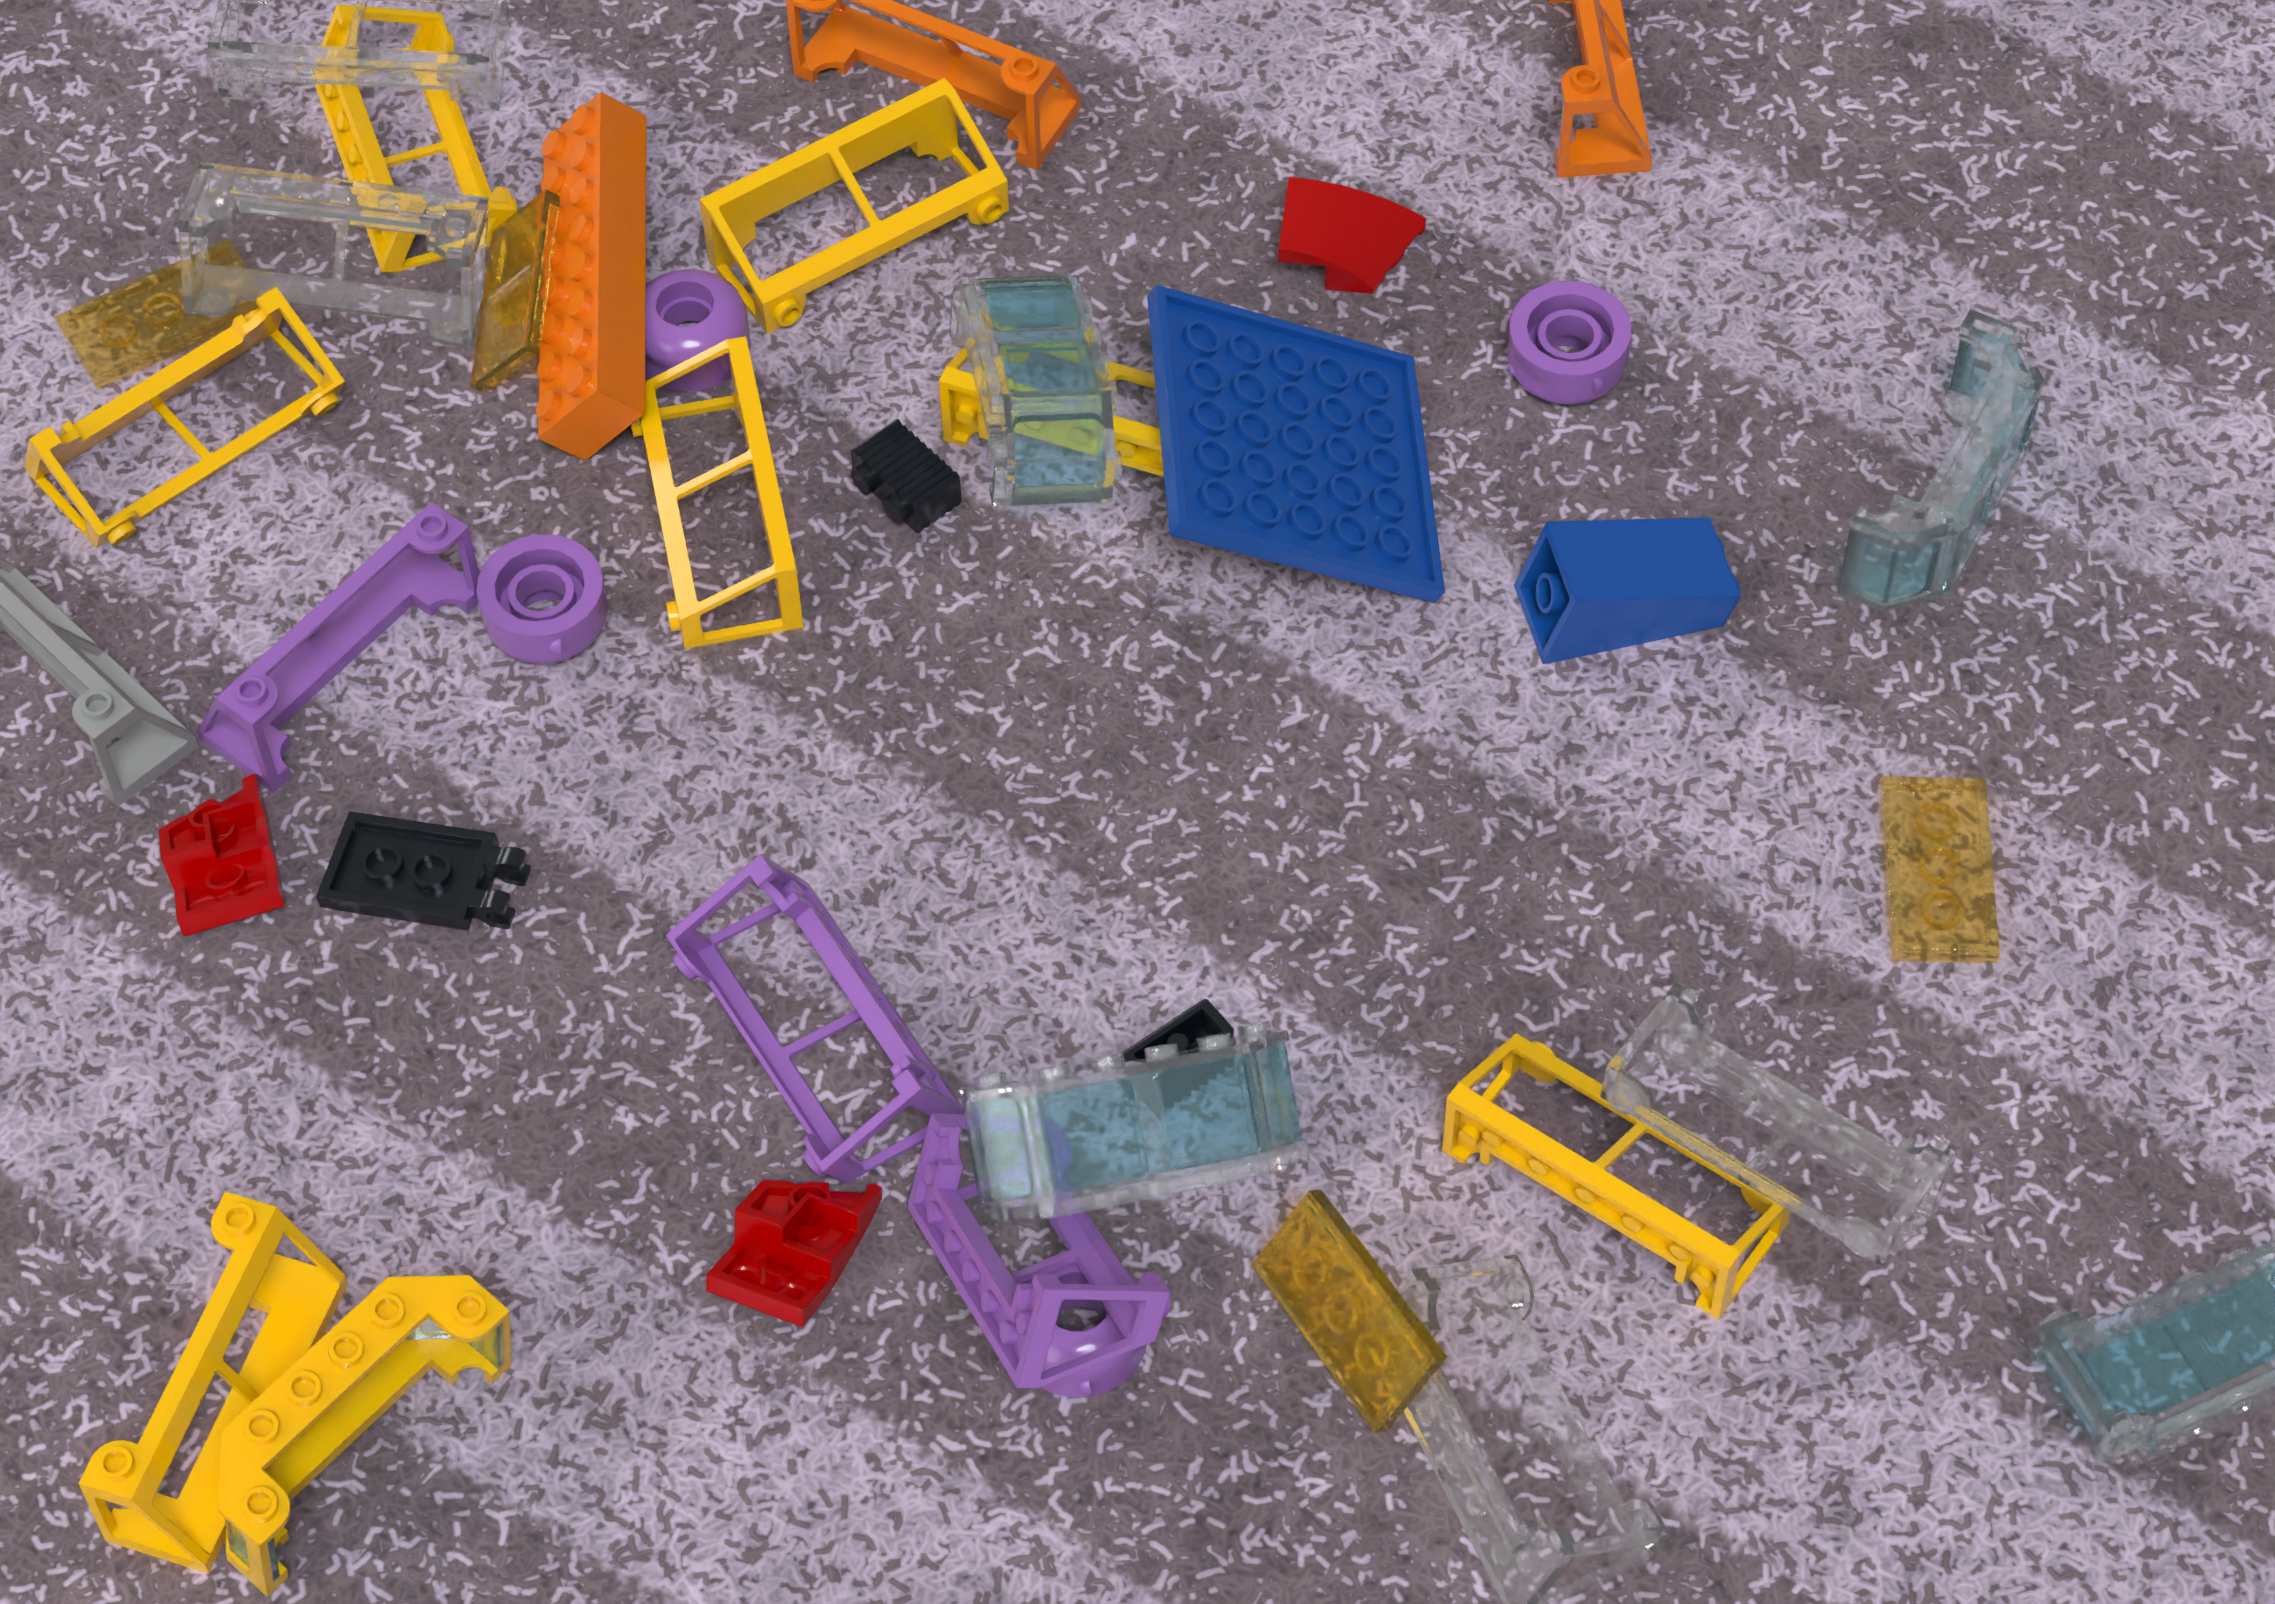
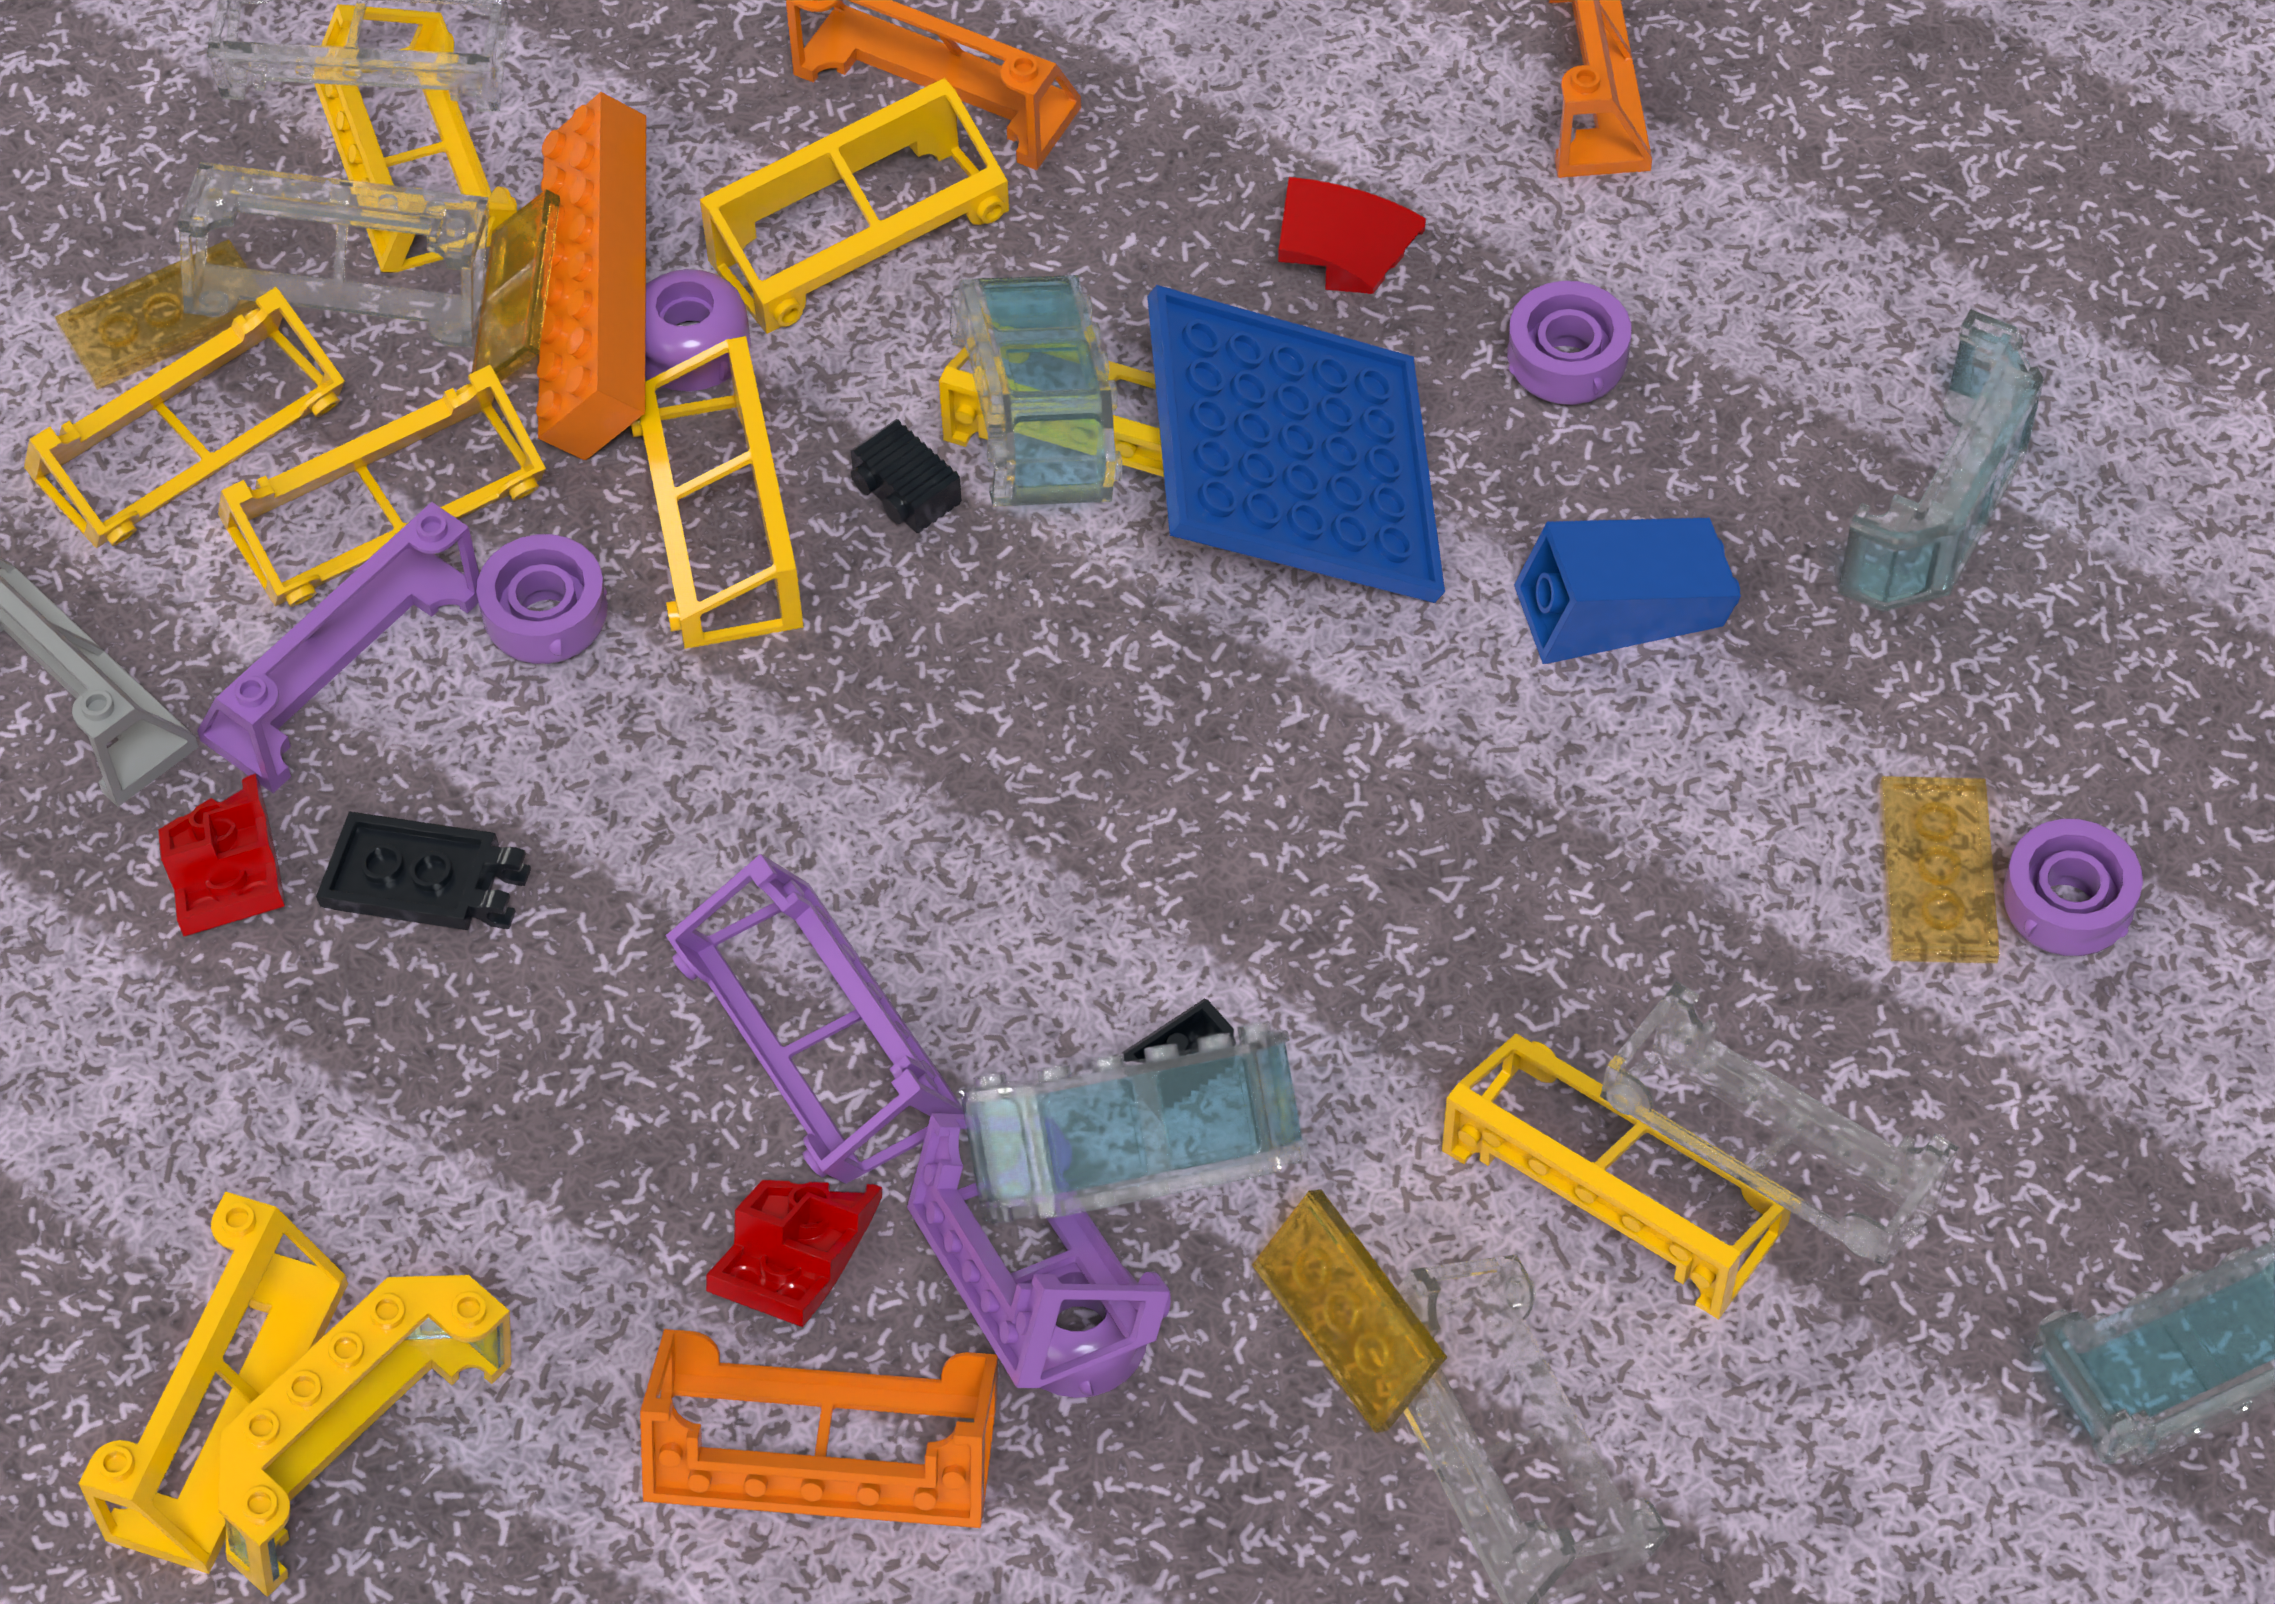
none -> yellow windscreen [218,364,546,607]
none -> orange windscreen [640,1329,998,1528]
none -> medium lavender piece [2003,819,2143,956]

